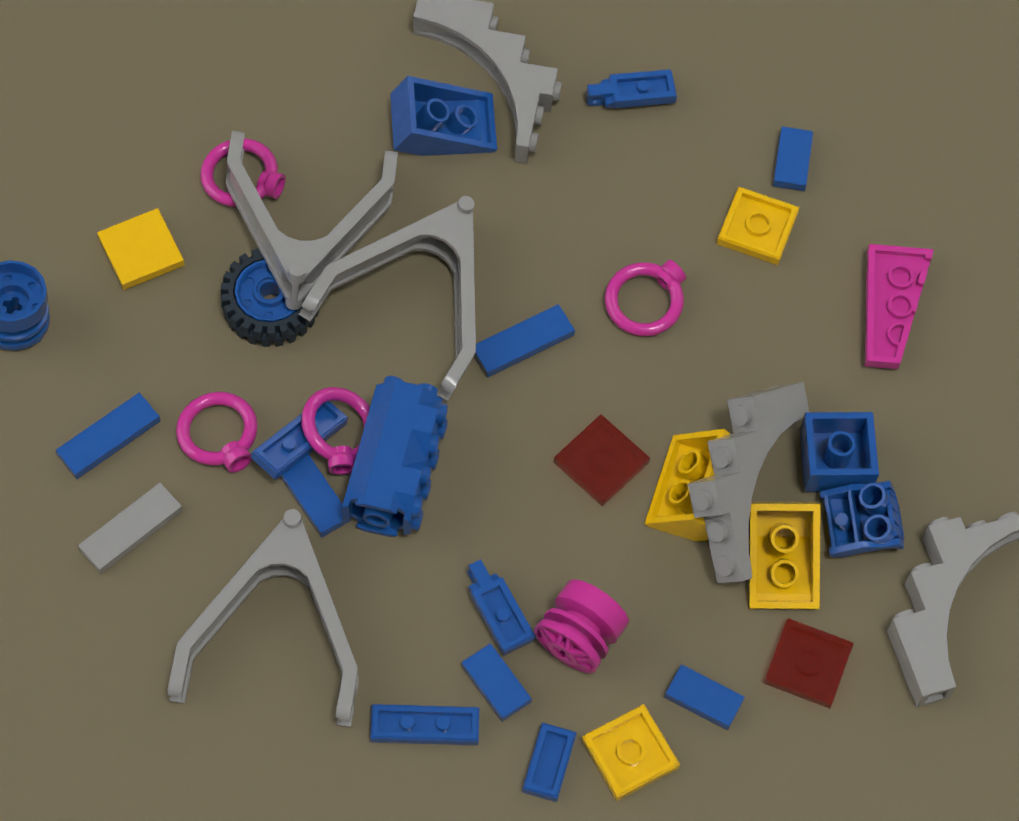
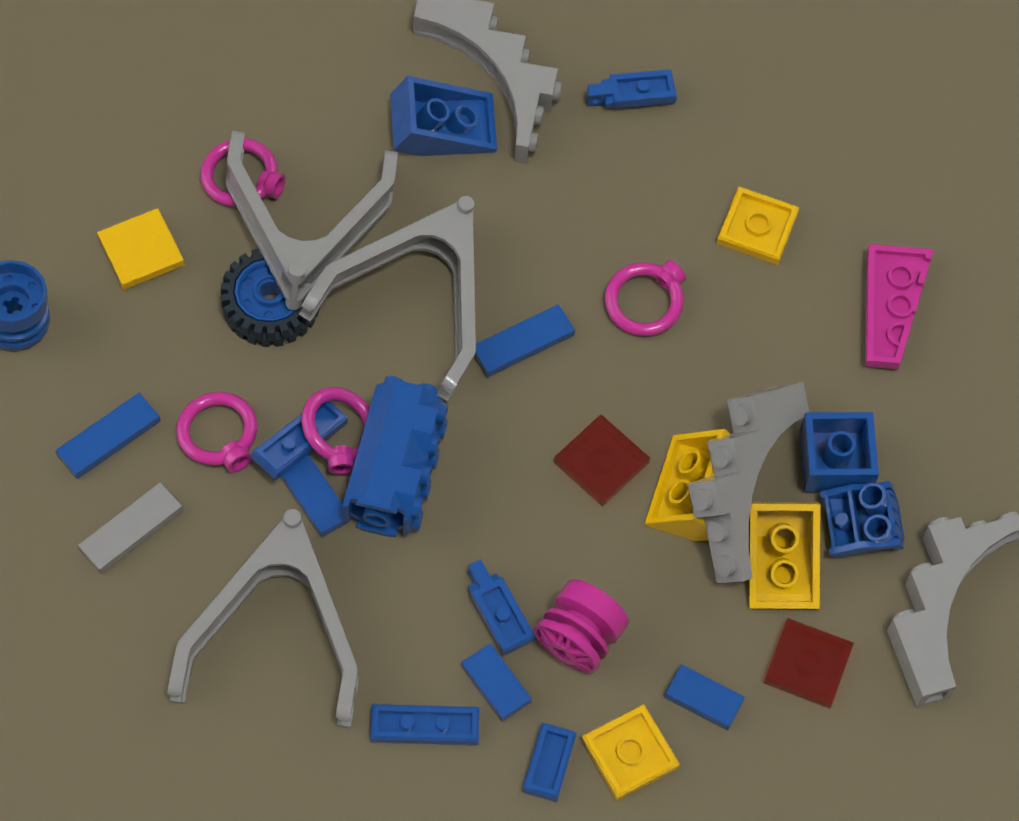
blue tile [773,126,813,191] -> none

